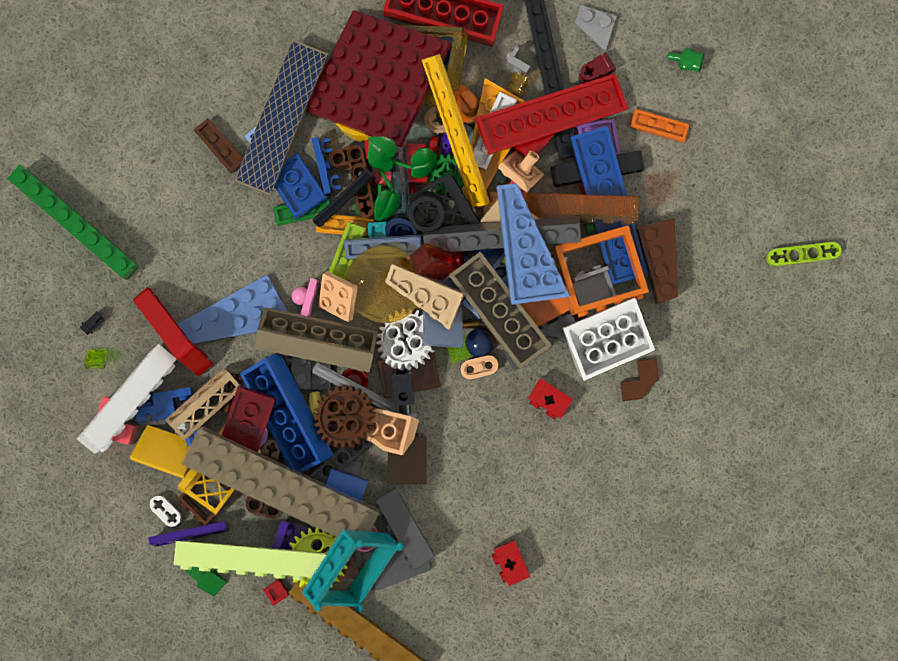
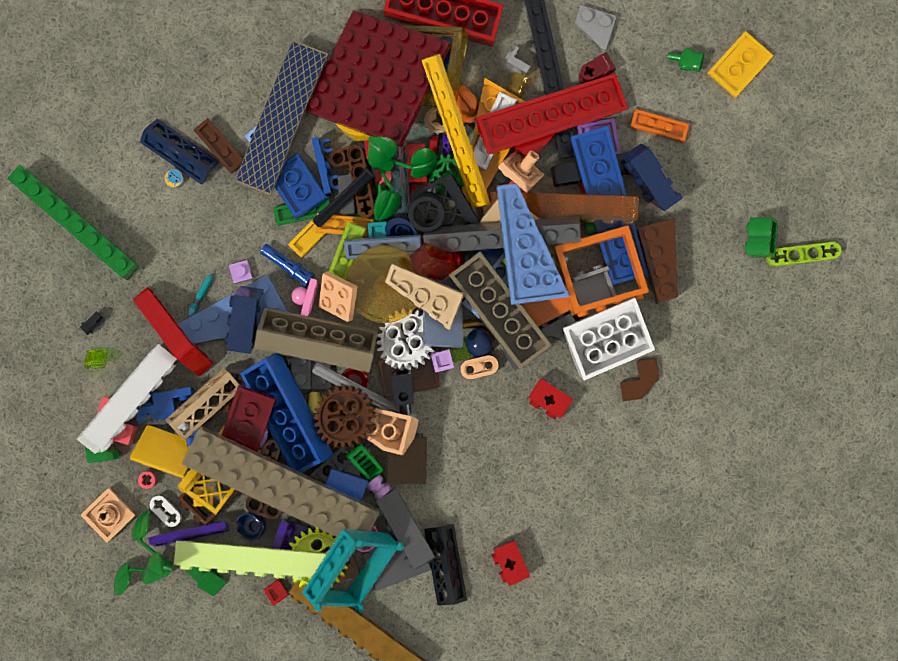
none -> light nougat plate [81,488,136,543]
none -> green rock [85,445,120,463]
none -> green plant [114,508,173,596]
none -> coral bush [138,471,157,489]
none -> dark blue fence [140,119,219,185]
none -> tile [164,169,184,189]
none -> teal piece [188,274,213,316]
none -> yellow tile [193,486,214,507]
none -> dark blue wedge [225,286,264,354]
none -> lavender plate [229,260,253,284]
none -> dark blue hair [235,512,266,541]
none -> blue pin [260,244,315,288]
none -> yellow tile [288,220,326,258]
none -> dark grey slope [338,175,356,216]
none -> green slope [346,444,384,482]
none -> lavender wheel [366,474,392,500]
none -> black fence [424,524,467,606]
none -> lavender tile [431,348,454,373]
none -> dark blue wedge [623,143,683,211]
none -> yellow tile [707,31,774,98]
none -> green brick [745,217,778,258]

